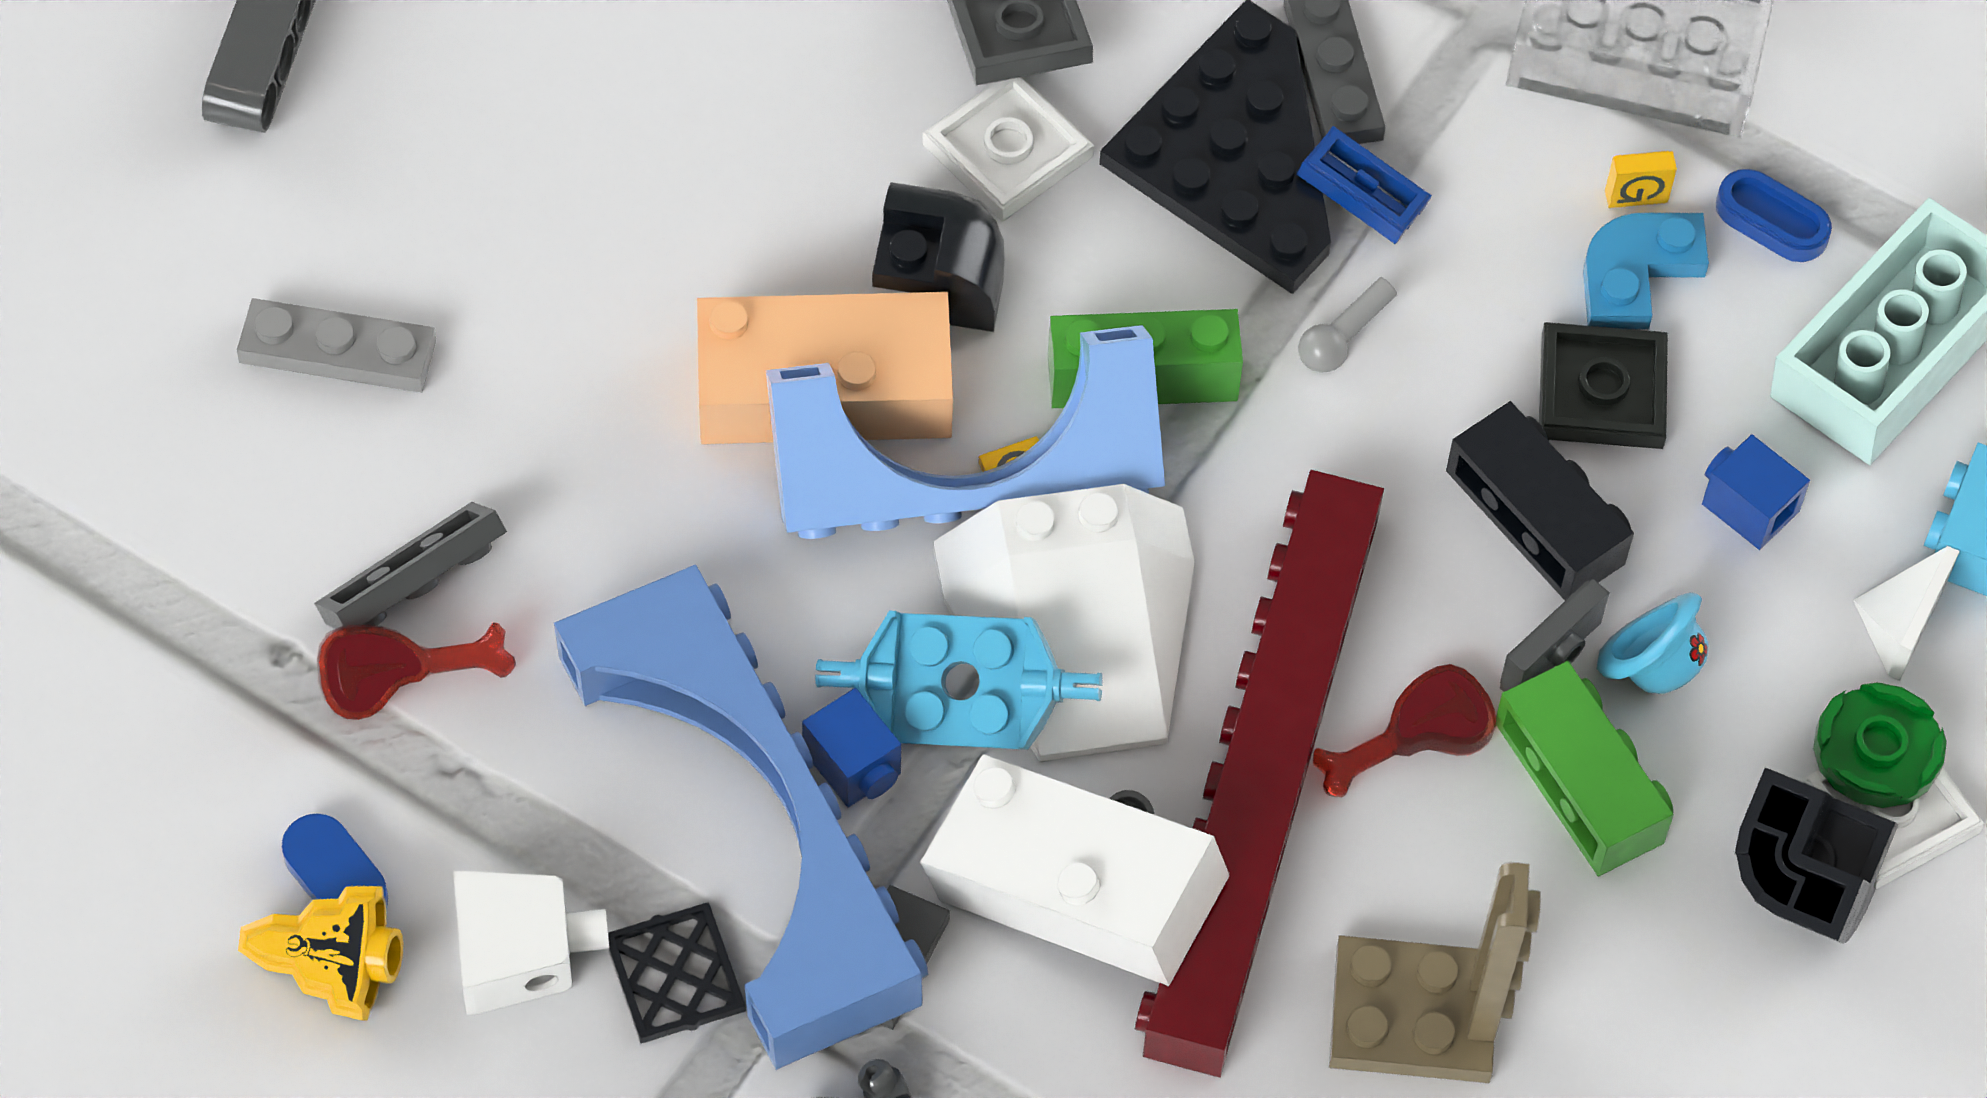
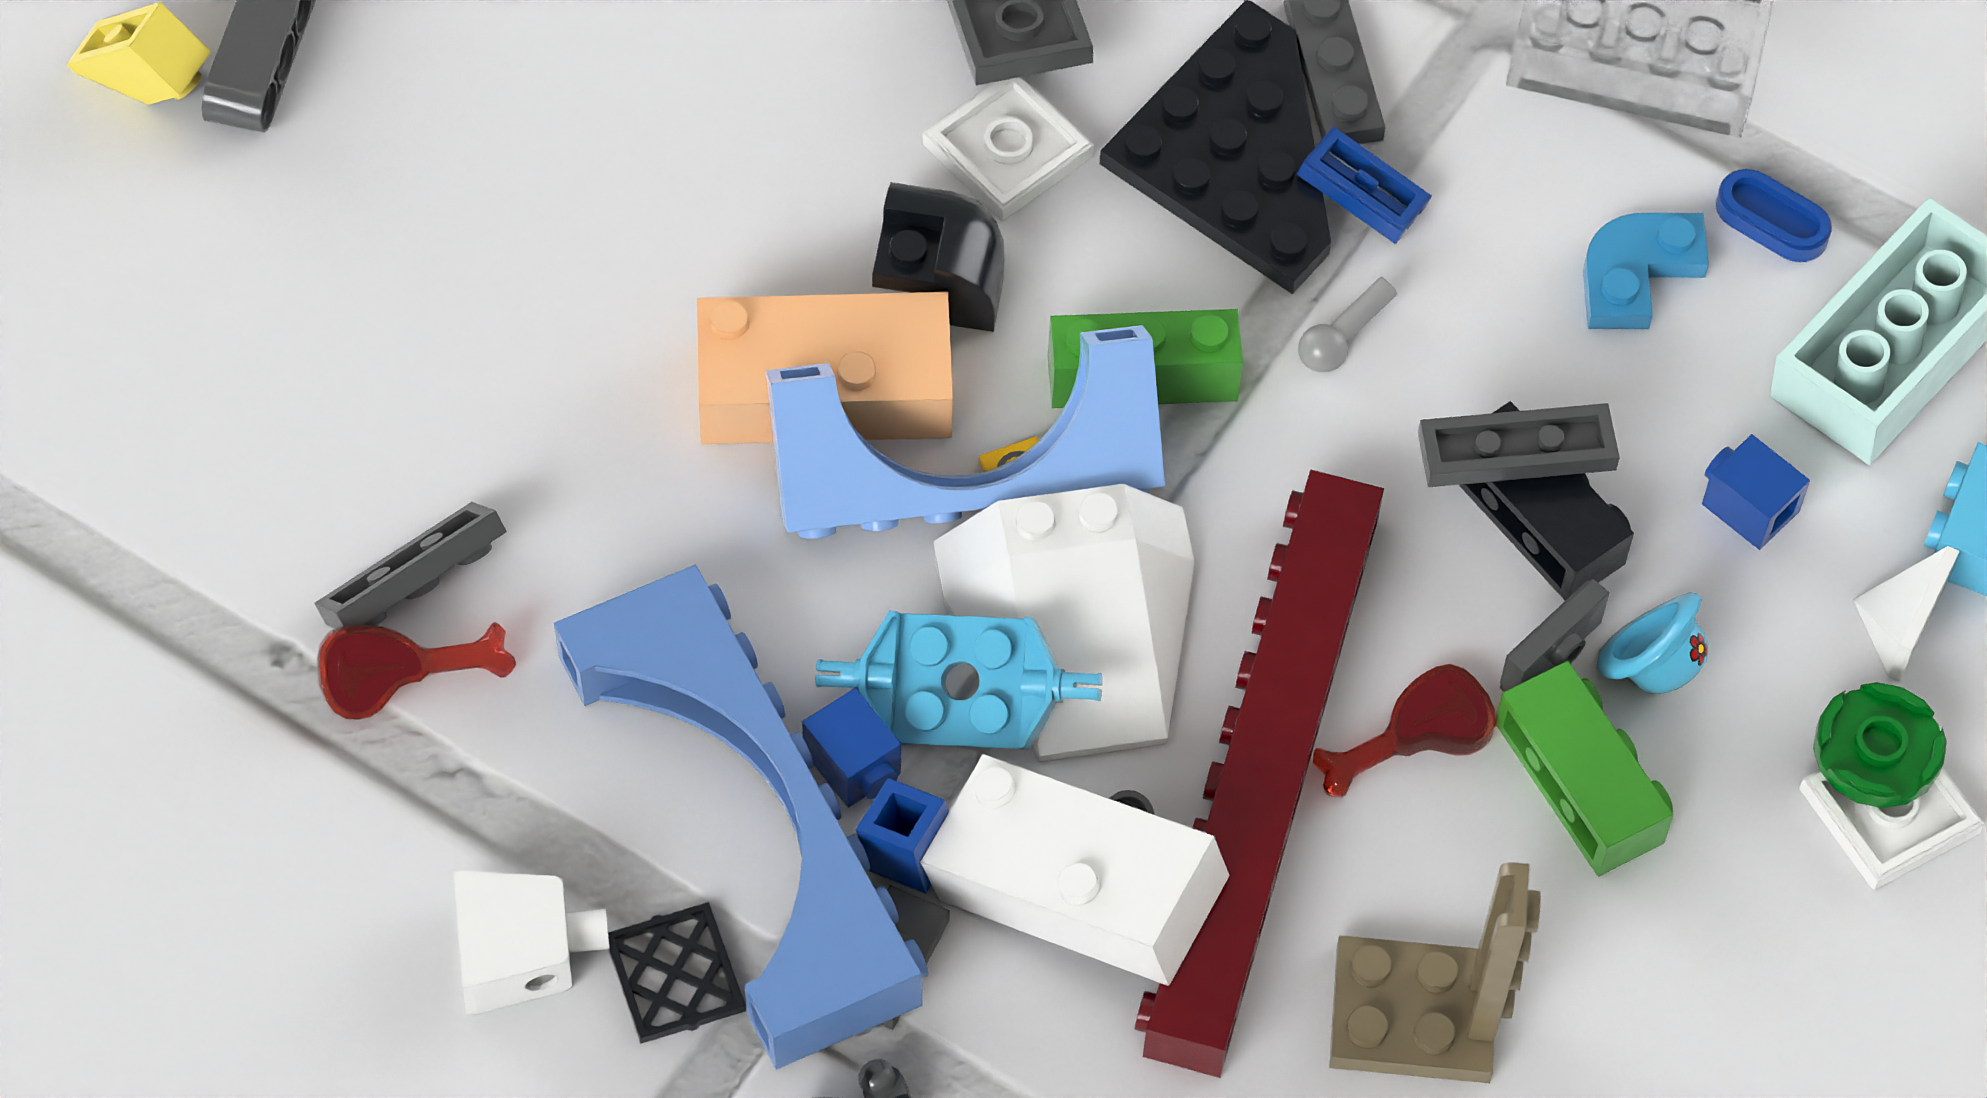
light grey plate [237,298,436,393] -> none
yellow rock [238,886,403,1021] -> none
blue tile [282,814,388,909] -> none
pearl dark grey tile [1539,322,1668,449] -> none
yellow tile [1605,151,1677,208] -> none
black brick [1735,767,1898,944] -> none
none -> light yellow slope [66,2,211,105]
none -> blue brick [855,778,949,894]
none -> dark grey plate [1418,403,1620,487]

